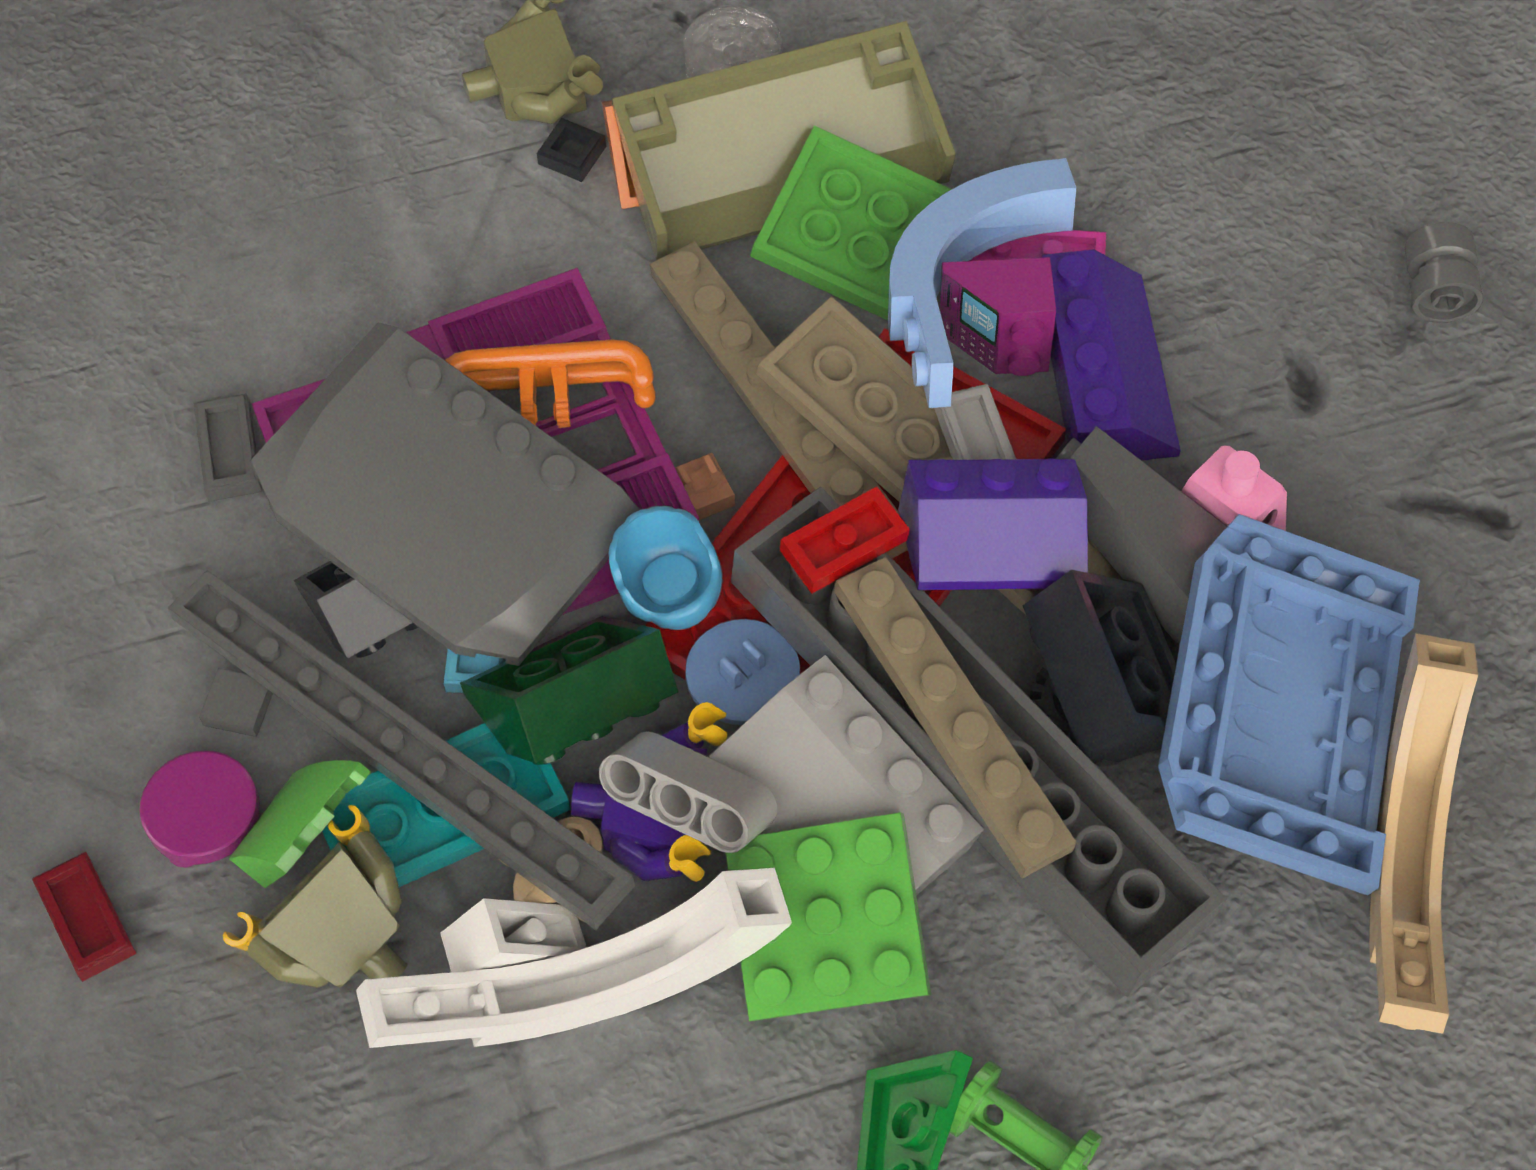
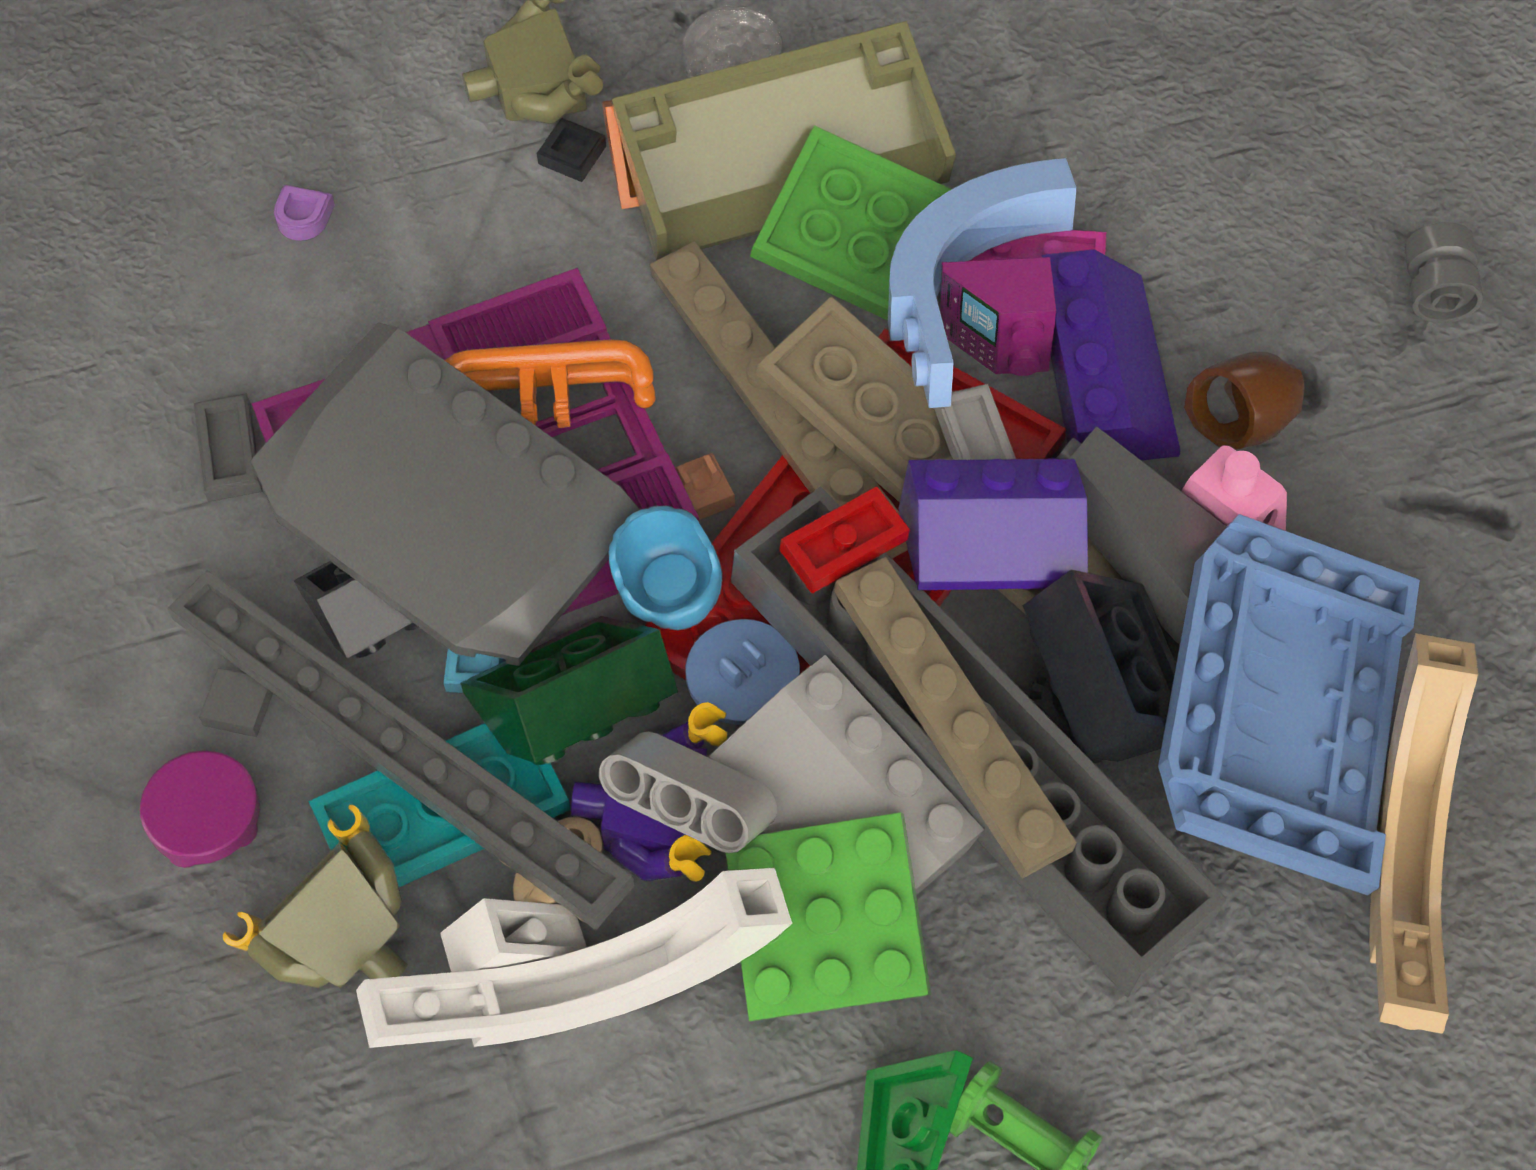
dark red tile [32,852,137,982] -> none
bright green slope [229,760,371,888] -> none
none -> medium lavender tile [274,185,335,241]
none -> reddish brown piece [1184,352,1305,450]

